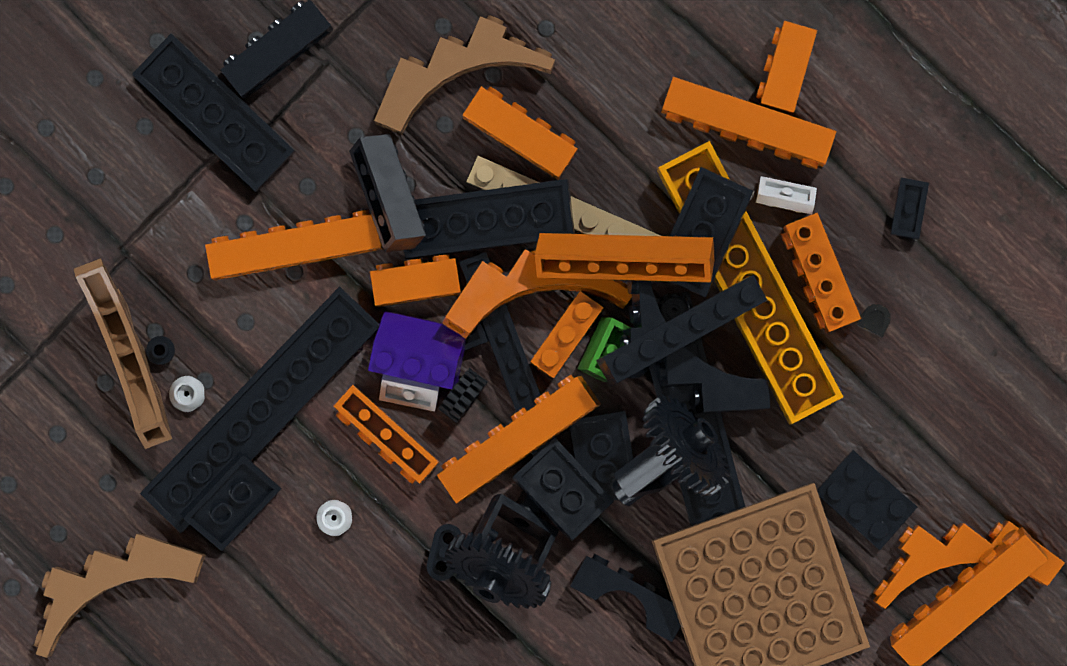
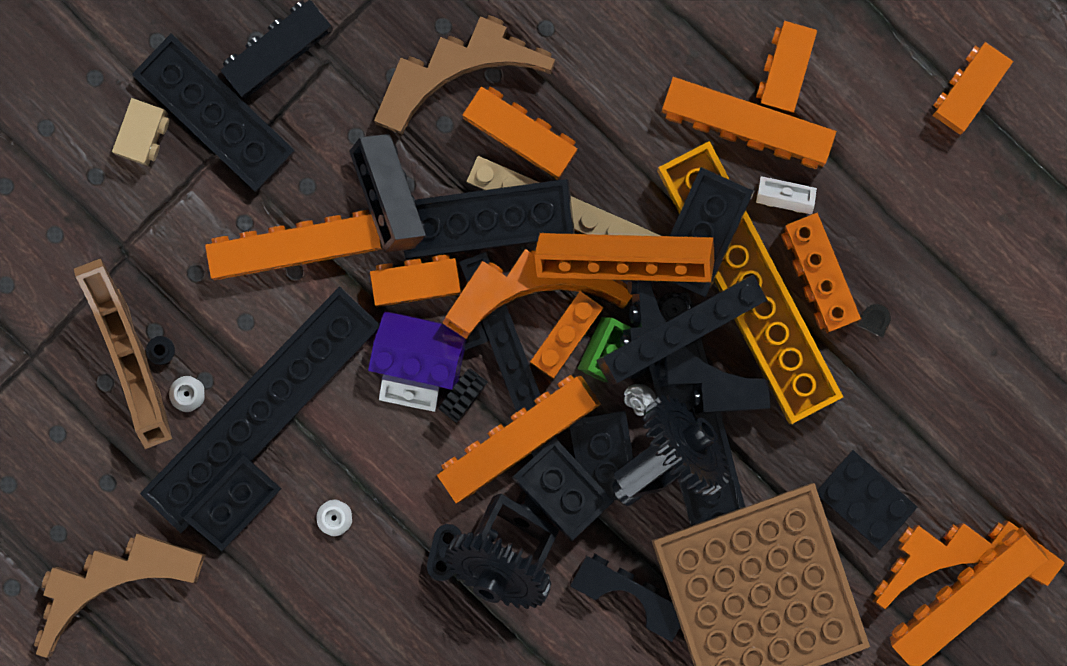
orange brick [333,385,440,484] -> none
black plate [890,178,929,240] -> none
none -> tan brick [112,98,169,166]
none -> white plate [624,384,656,416]
none -> orange brick [932,42,1014,135]

